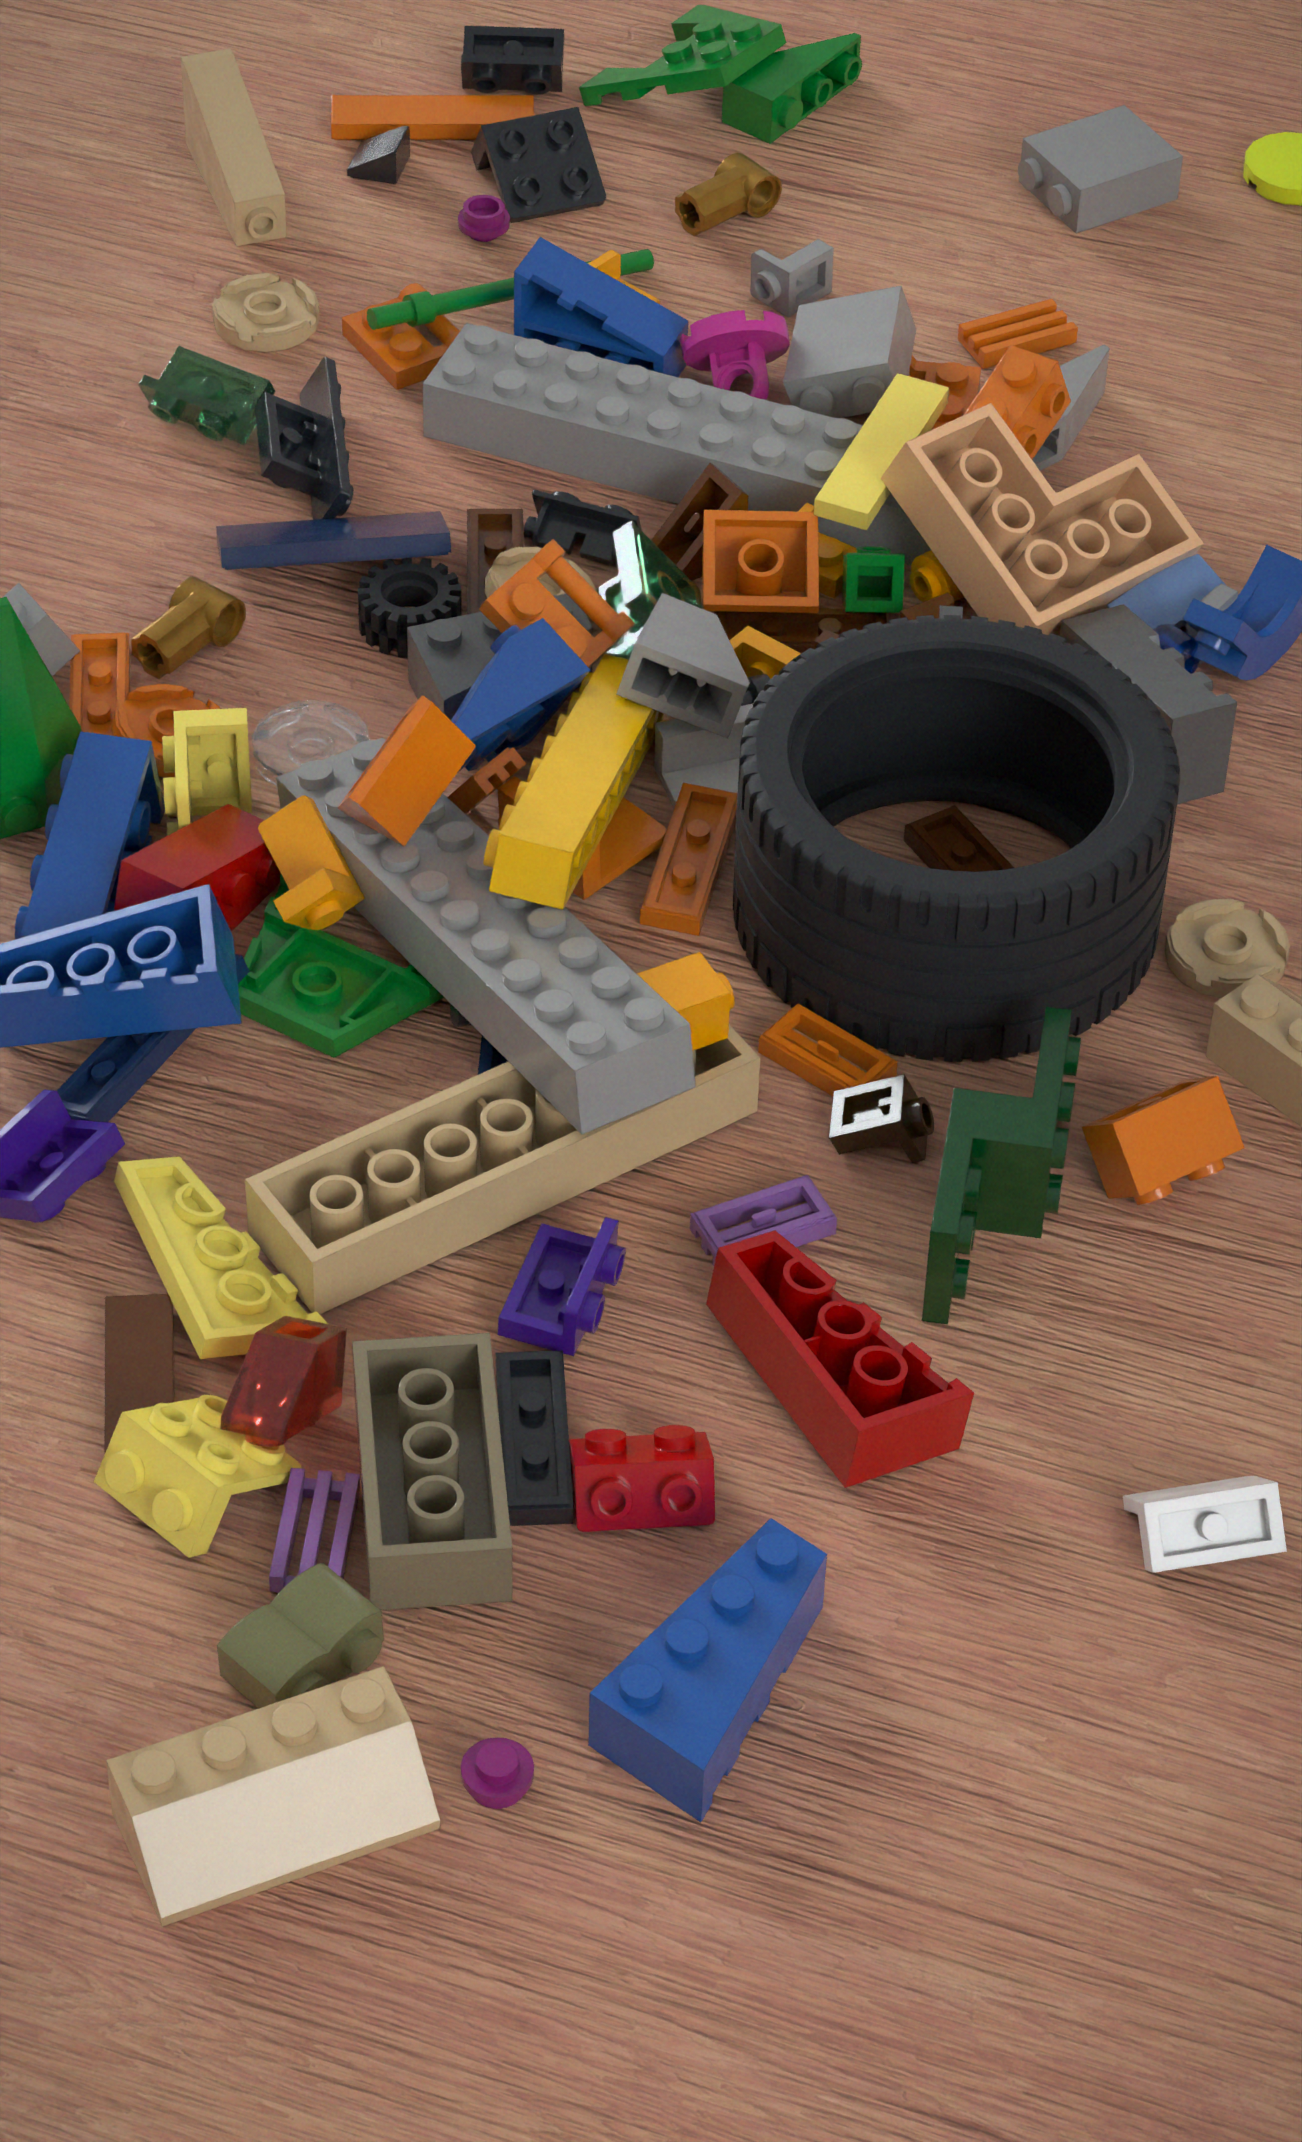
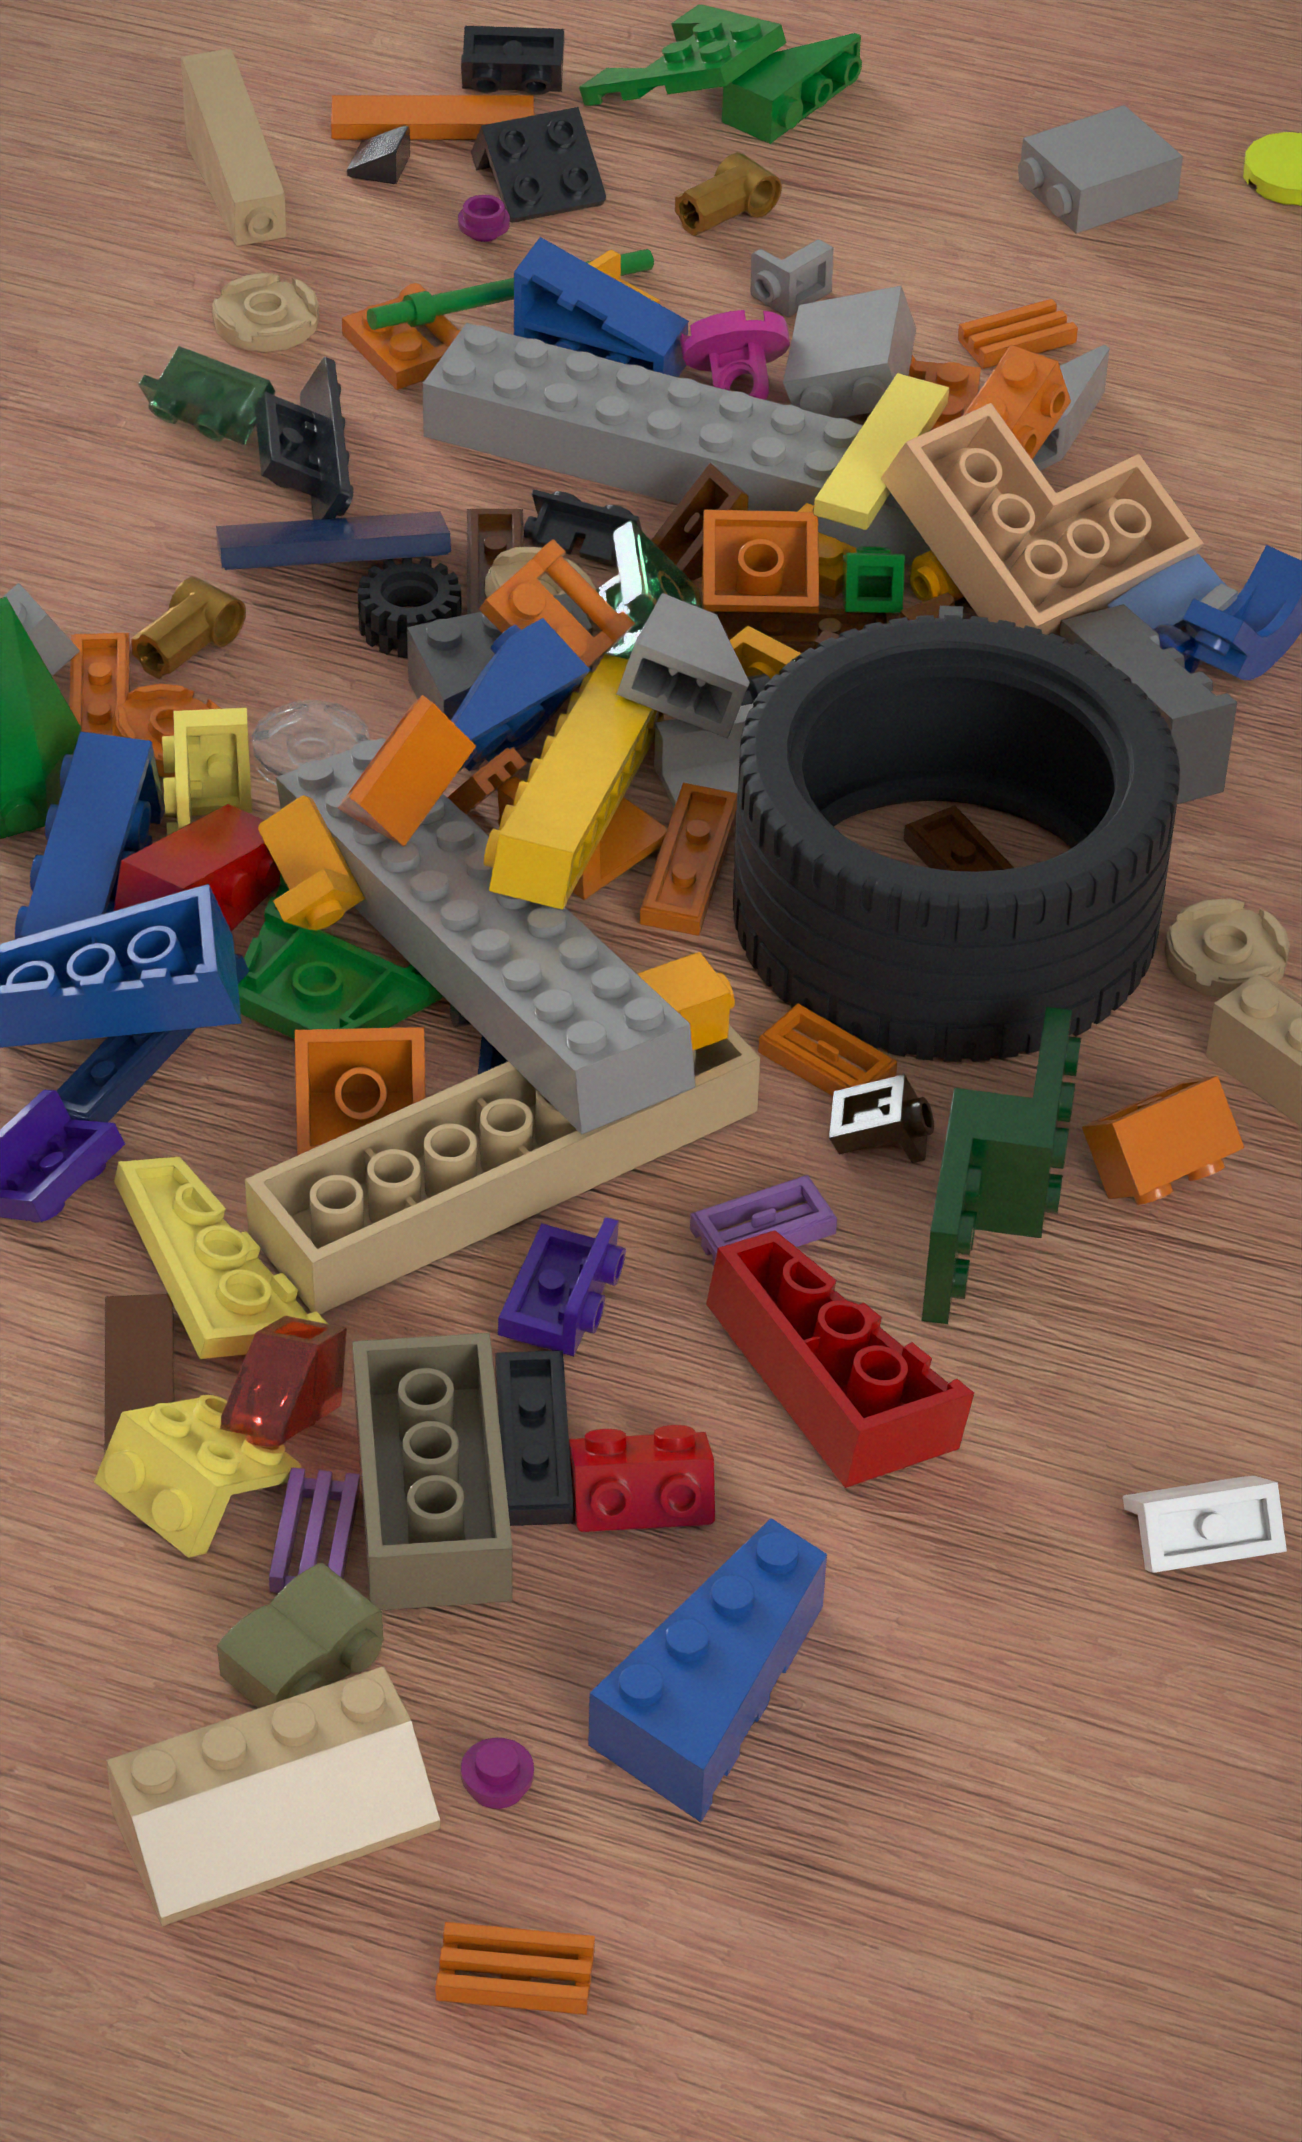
none -> orange slope [295,1027,426,1156]
none -> orange tile [435,1922,595,2015]

